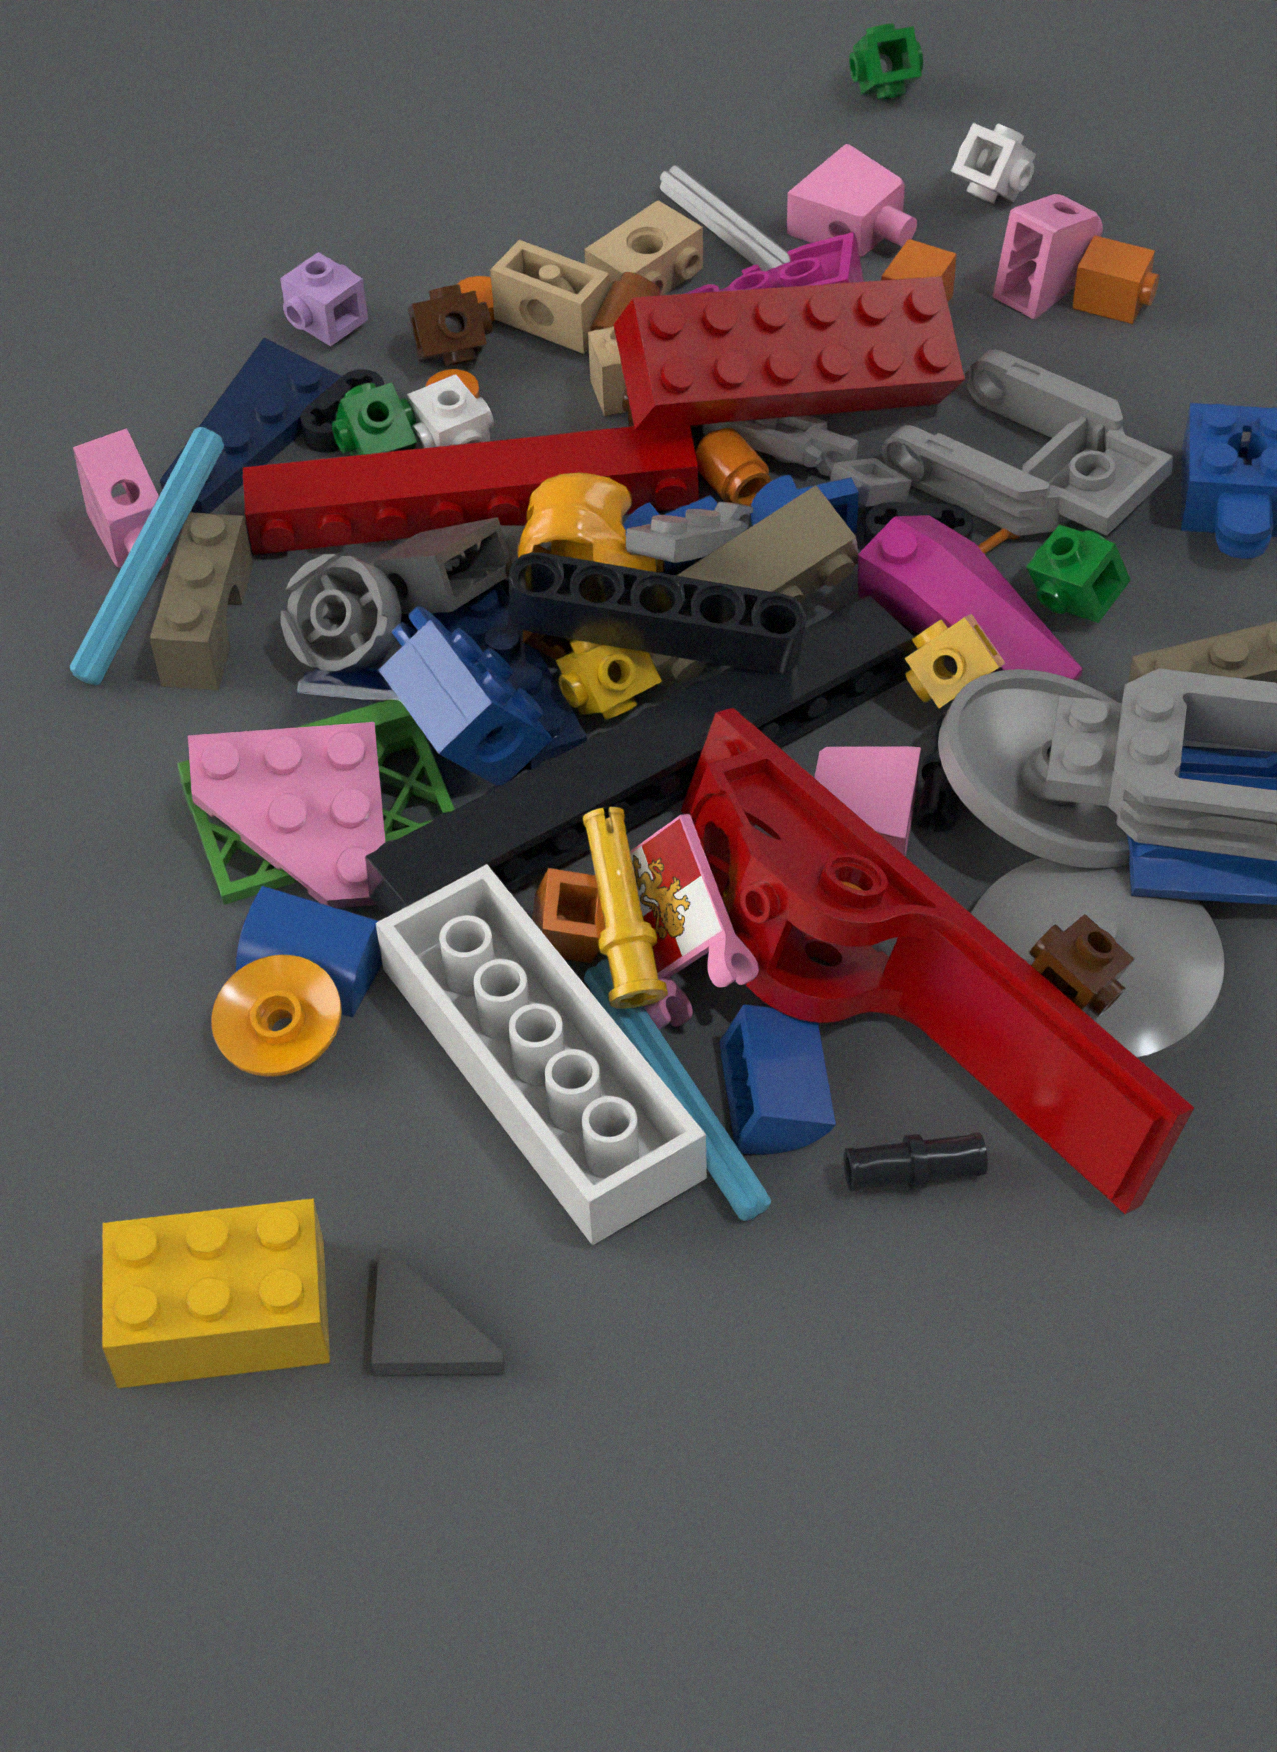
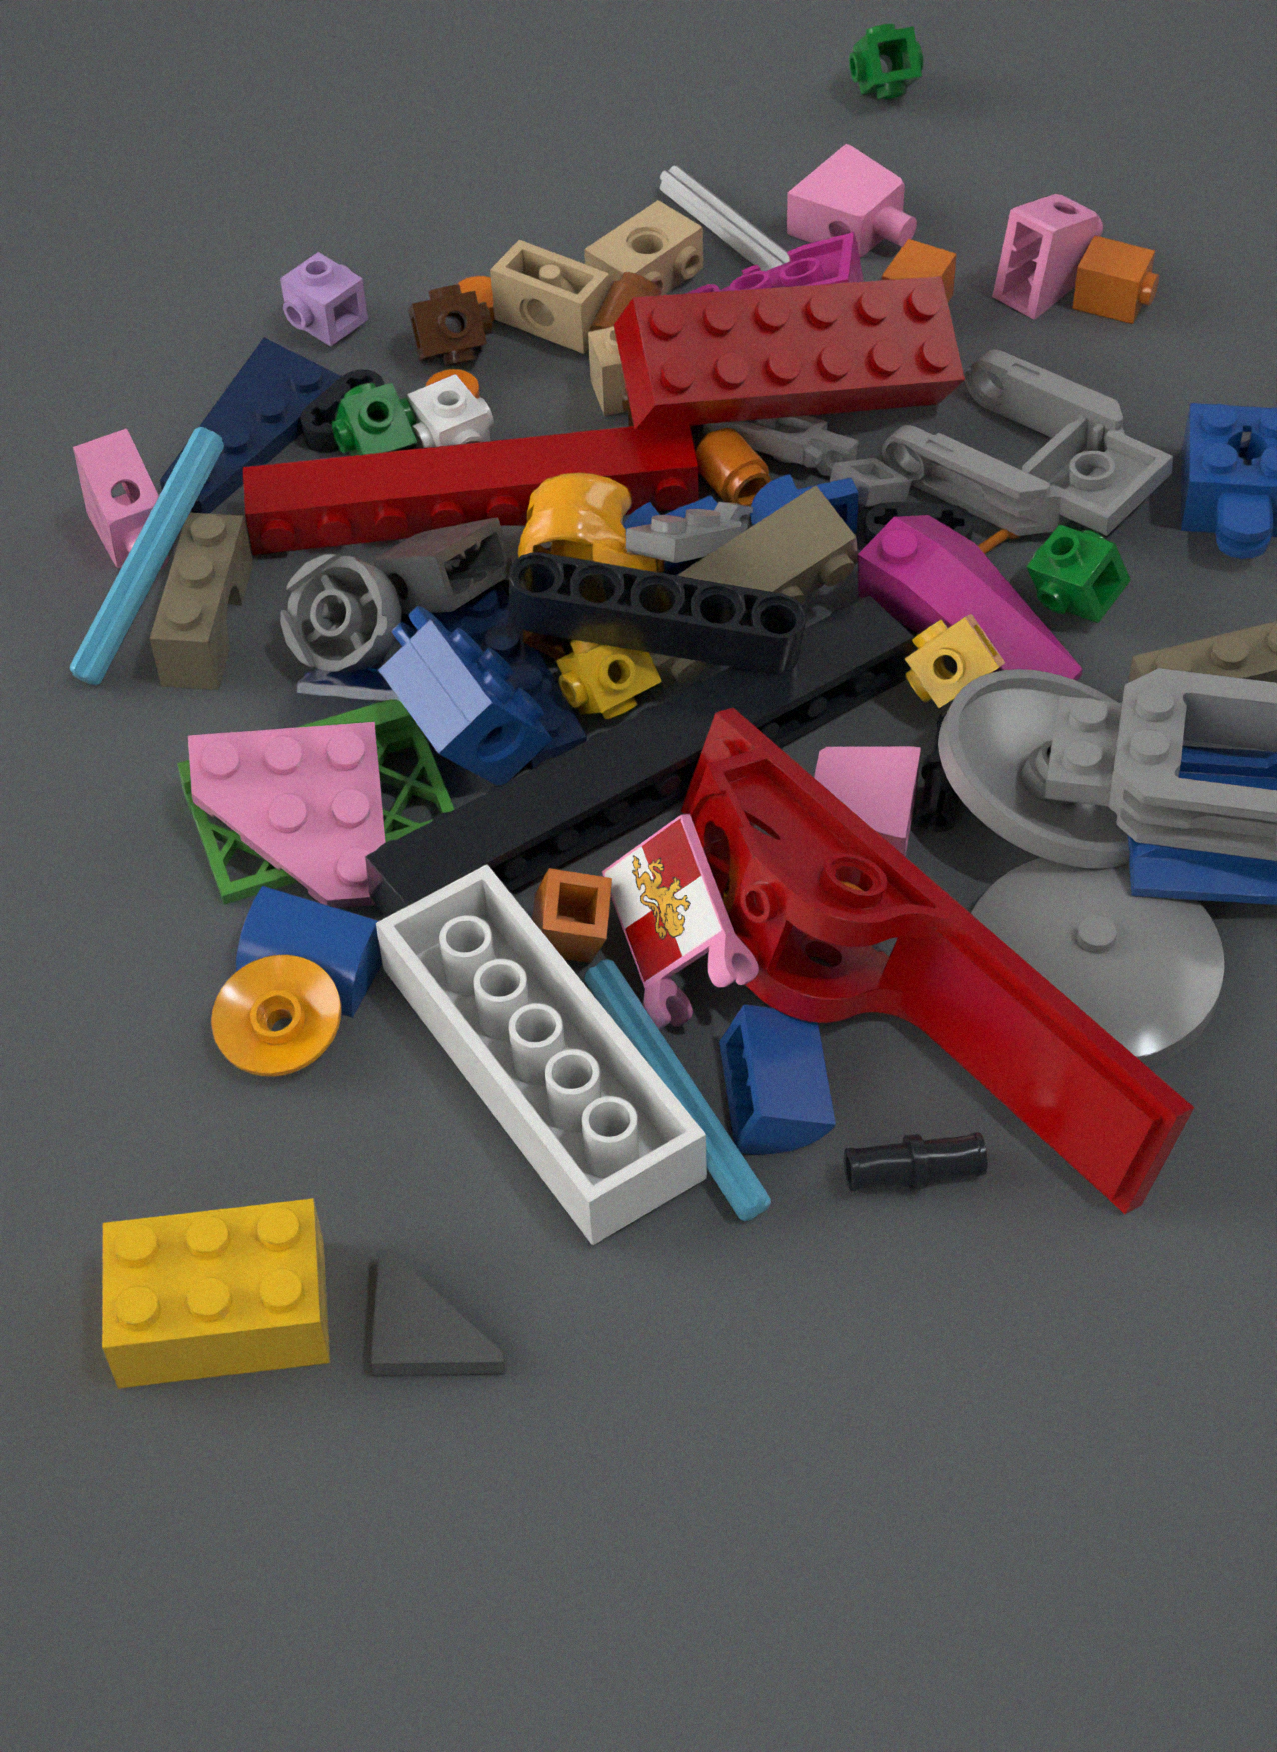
yellow pin [583,807,668,1009] -> none
white brick [951,123,1036,204] -> none
reddish brown brick [1029,914,1135,1018] -> none

